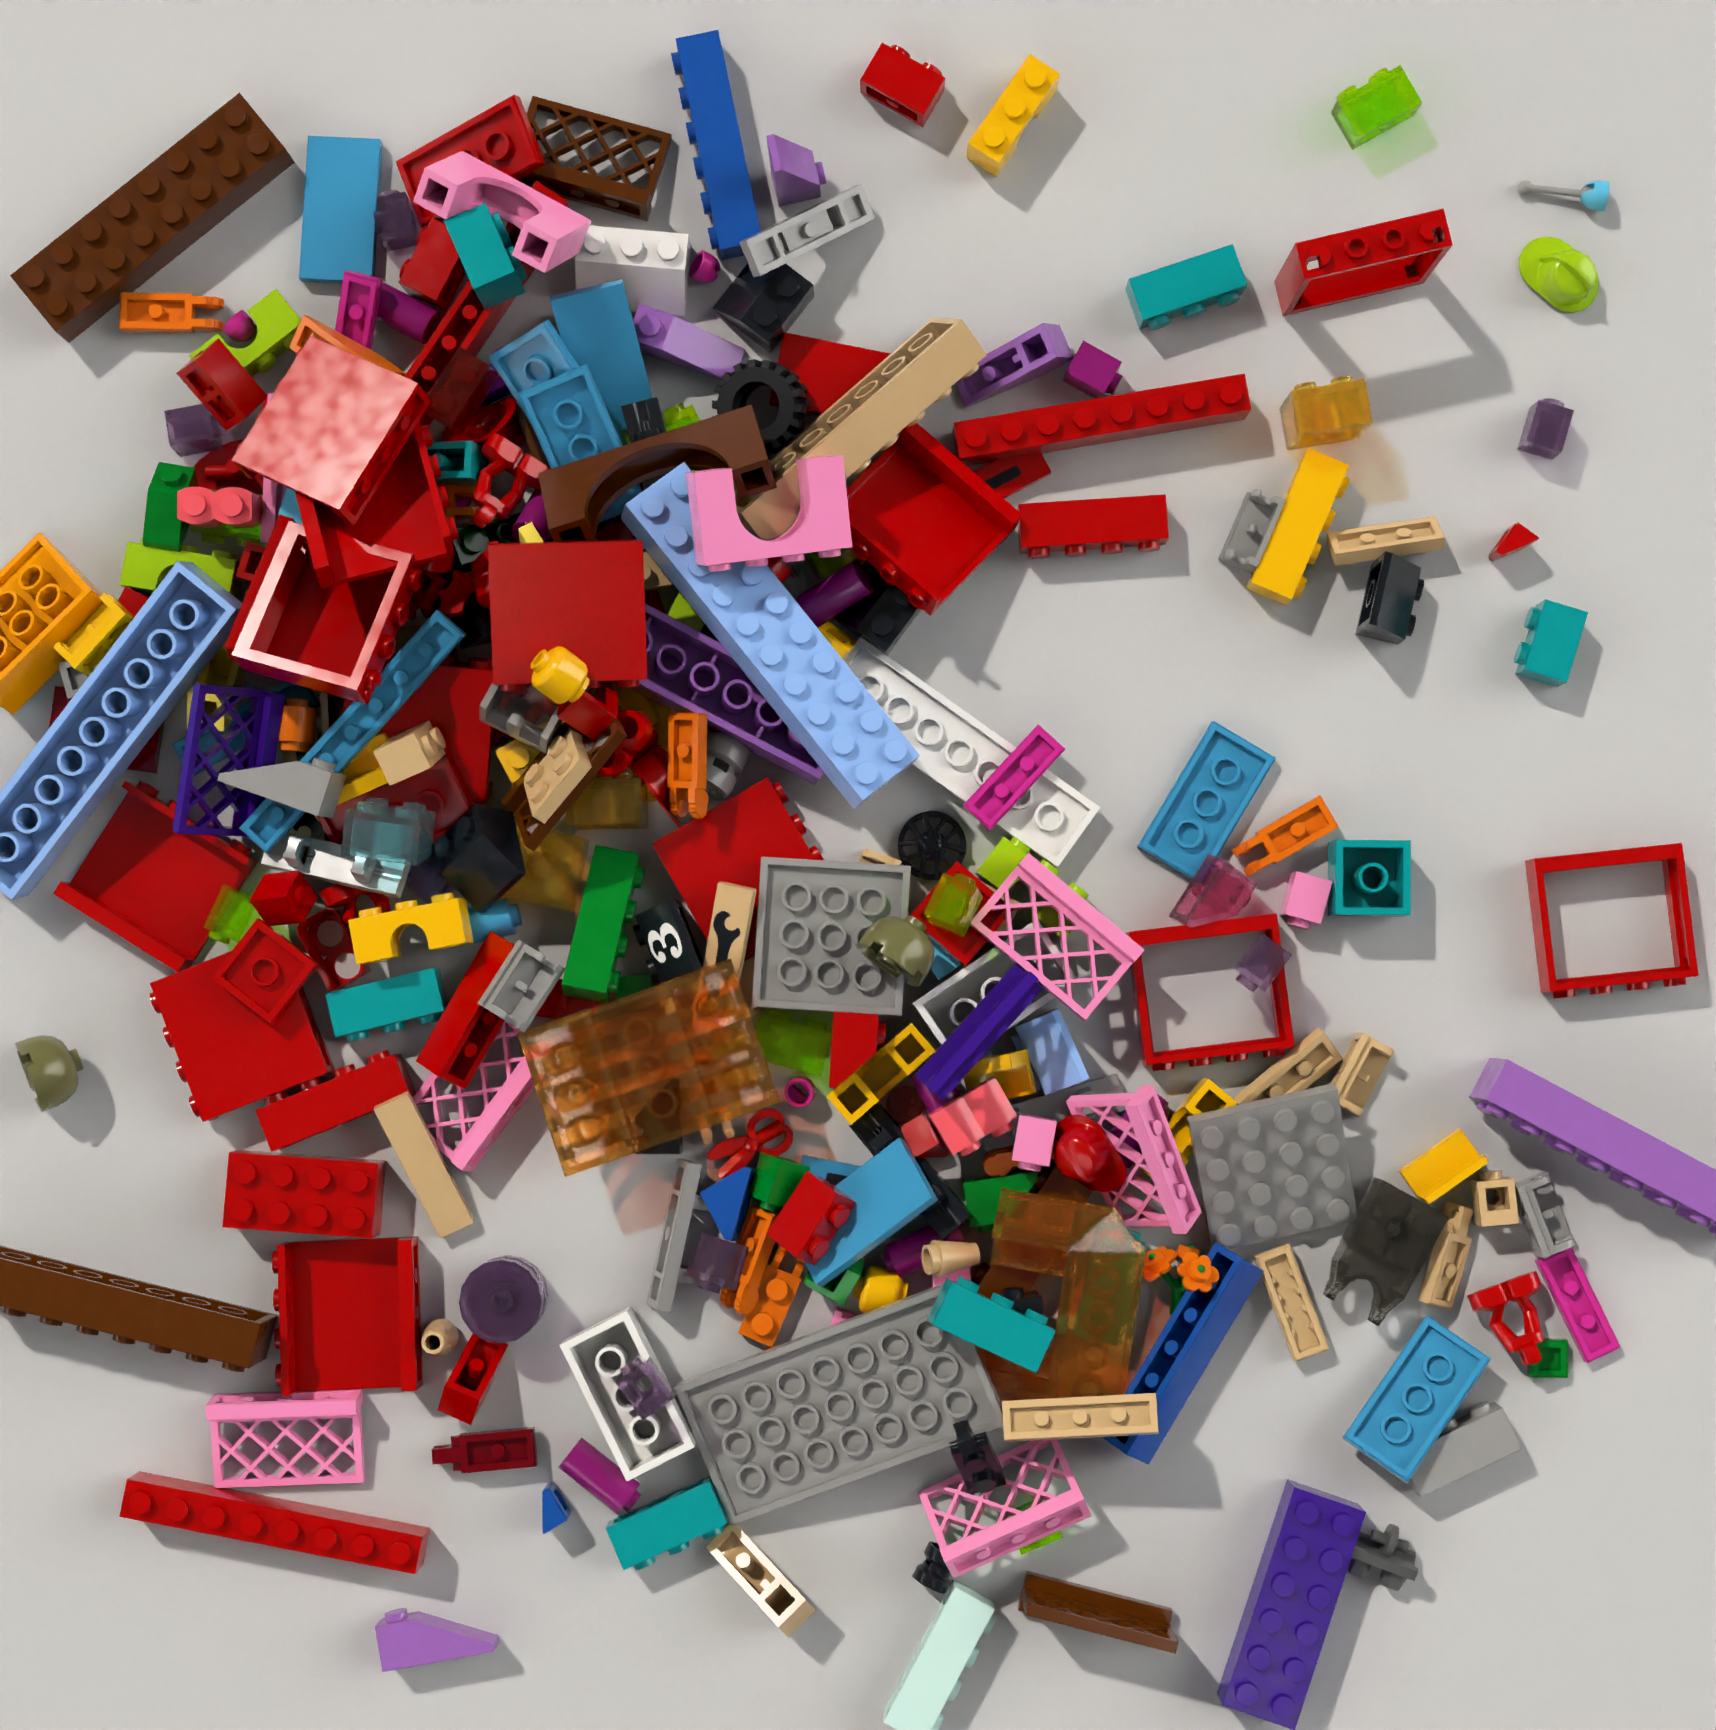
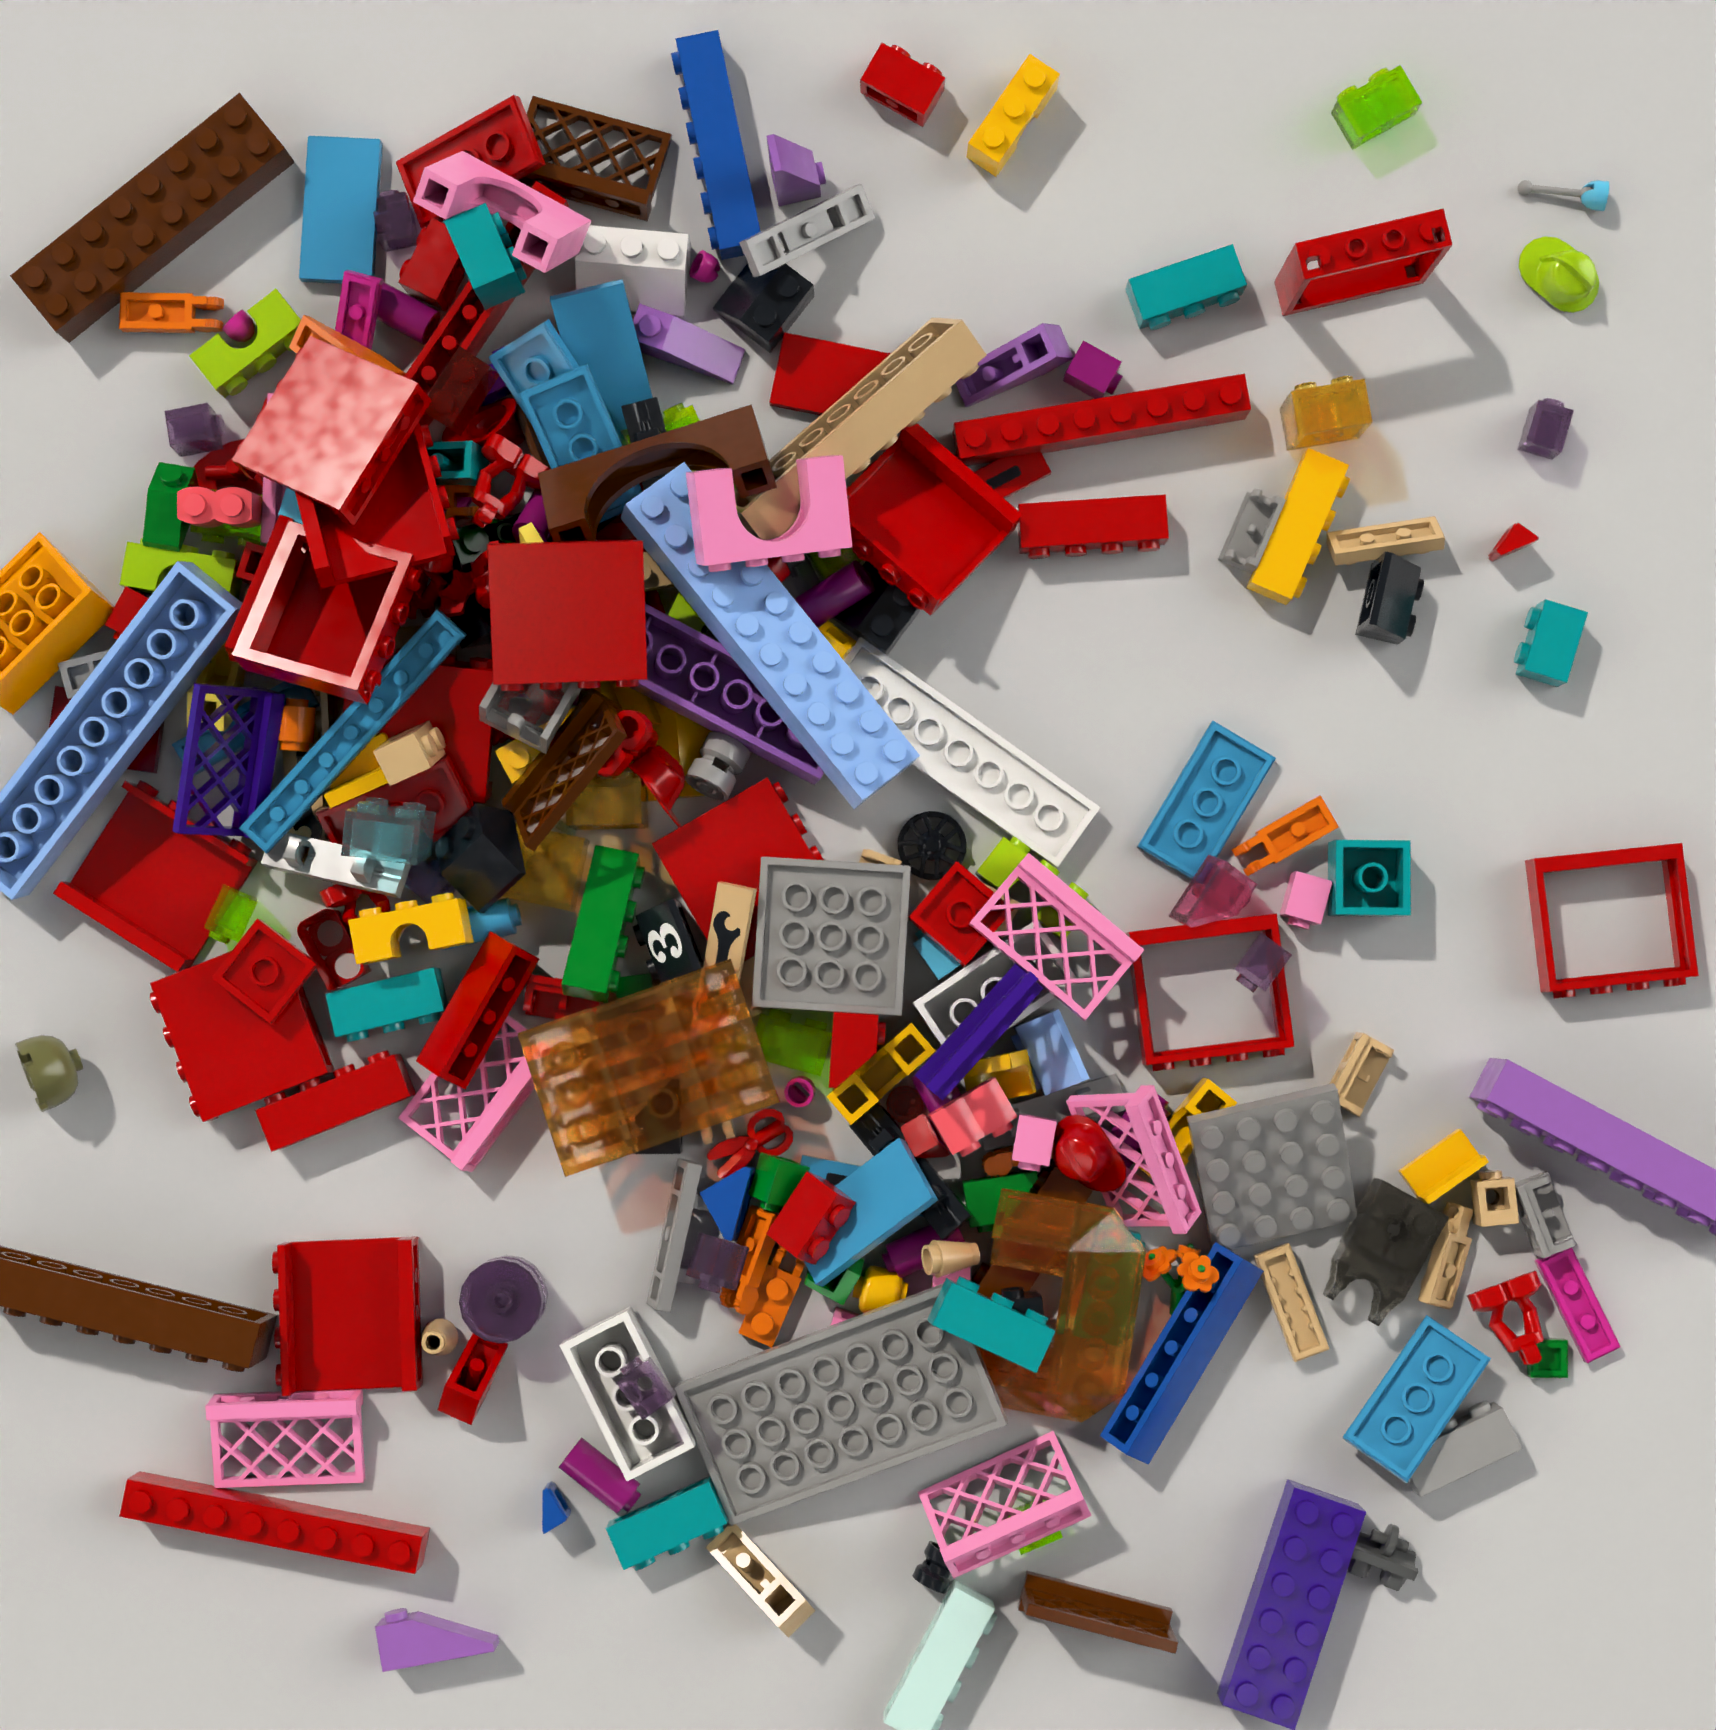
yellow hinge [54,592,134,676] -> none
red hinge [176,338,267,431] -> none
light grey slope [217,757,347,818] -> none
red brick [222,1150,386,1239] -> none
red brick [249,871,318,926] -> none
tan tile [373,1091,474,1238] -> none
dark red hinge [431,1427,538,1473] -> none
light grey hinge [478,940,565,1033] -> none
tan plate [523,727,592,824] -> none
yellow head [530,646,590,704] -> none
red panel [557,686,618,740] -> none
orange hinge [667,712,709,819] -> none
black tyre [712,359,811,455] -> none
olive cylinder [857,915,934,987] -> none
clear neon green brick [924,873,983,937] -> none
black hinge [949,1420,1006,1494] -> none
dark pink tile [962,724,1065,831] -> none
tan fence [1002,1393,1159,1442] -> none
tan plate [1233,1027,1343,1105] -> none

